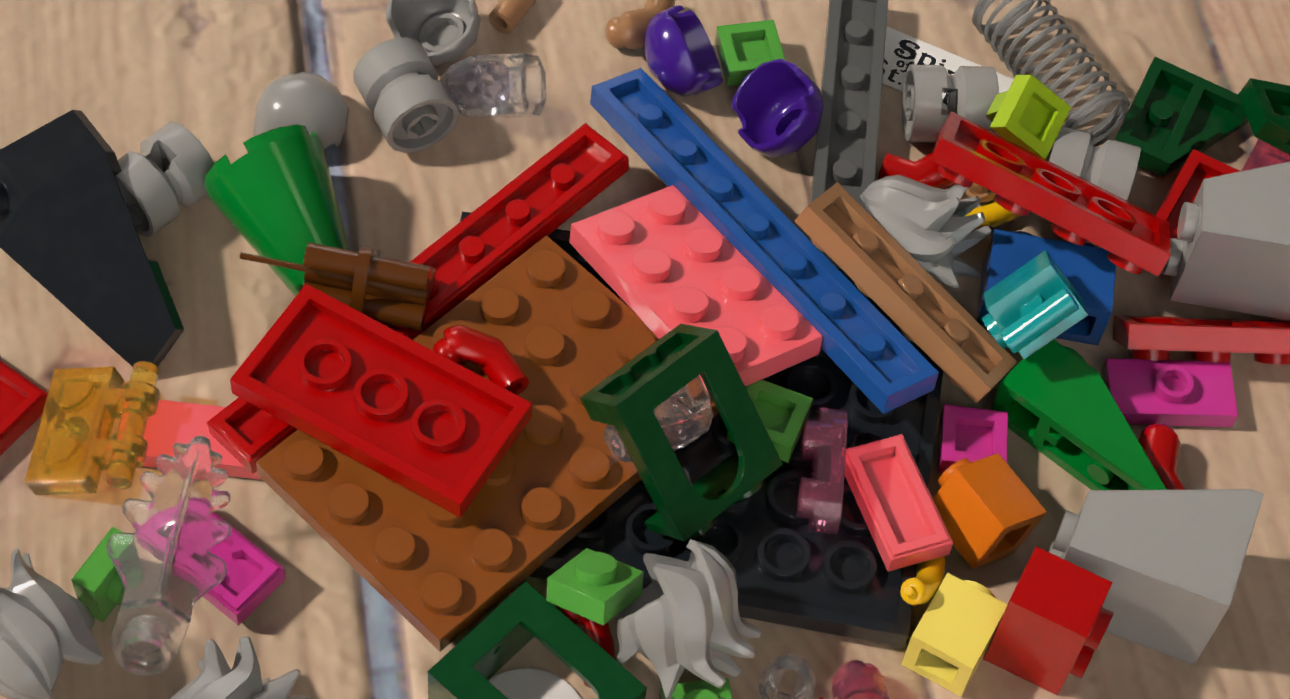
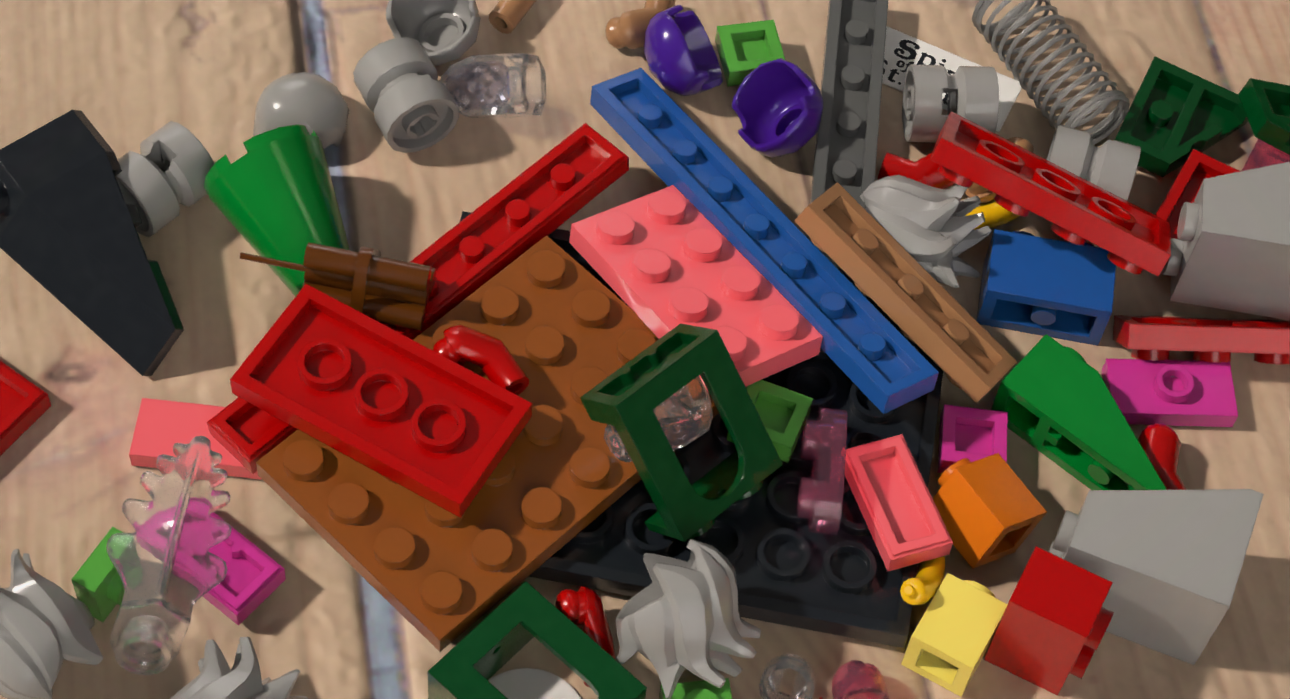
clear yellow plate [24,361,161,495] -> none
bright green plate [546,548,644,626] -> none
teal brick [982,250,1088,359] -> none
lime tile [986,75,1072,159] -> none

